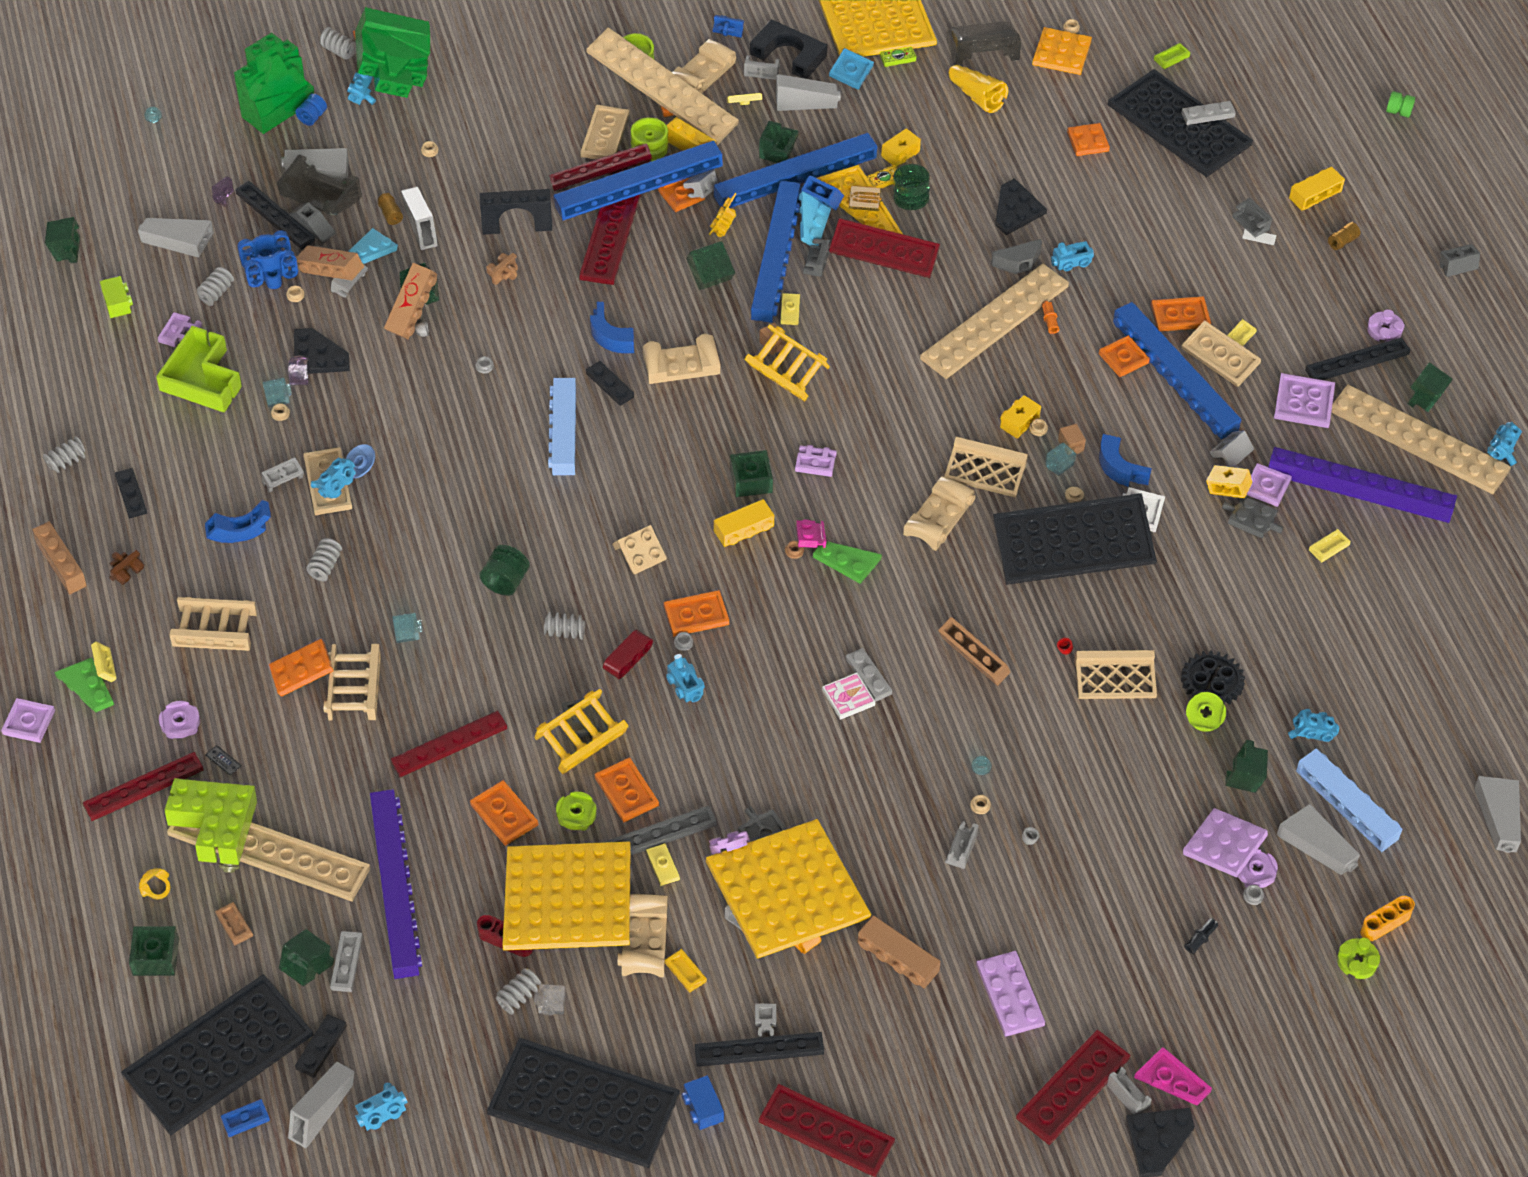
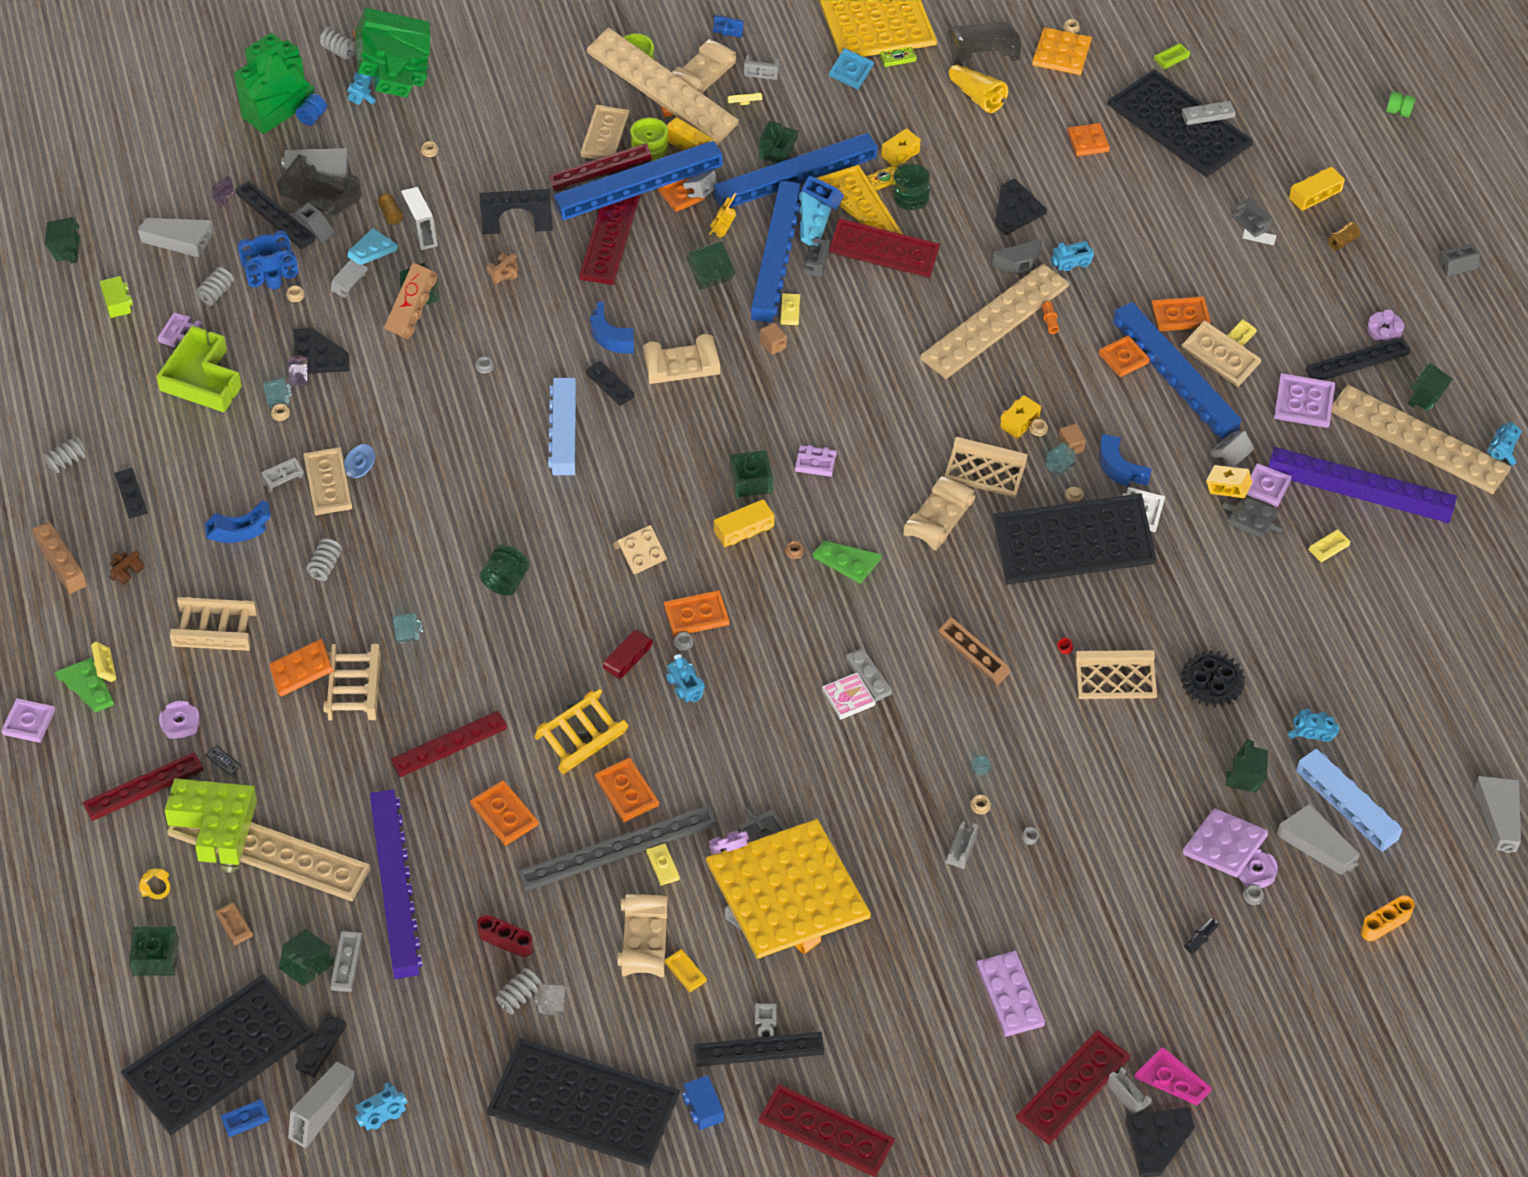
clear light blue plate [144,107,162,123] -> none
medium nougat brick [296,245,364,281] -> none
dark azure brick [311,457,356,499] -> none
light grey hinge [415,322,429,337] -> none
yellow plate [503,841,631,950] -> none
light grey piece [544,612,586,640] -> none
lime plate [556,792,597,831] -> none
yellow fence [744,325,830,402] -> none
black arch [750,19,828,79] -> none
light grey slope [776,74,841,111] -> none
dark pink plate [796,520,826,548] -> none
piece [848,186,882,211] -> none
medium nougat brick [858,915,941,989] -> none
lime plate [1186,692,1226,732] -> none
lime plate [1337,938,1380,979] -> none

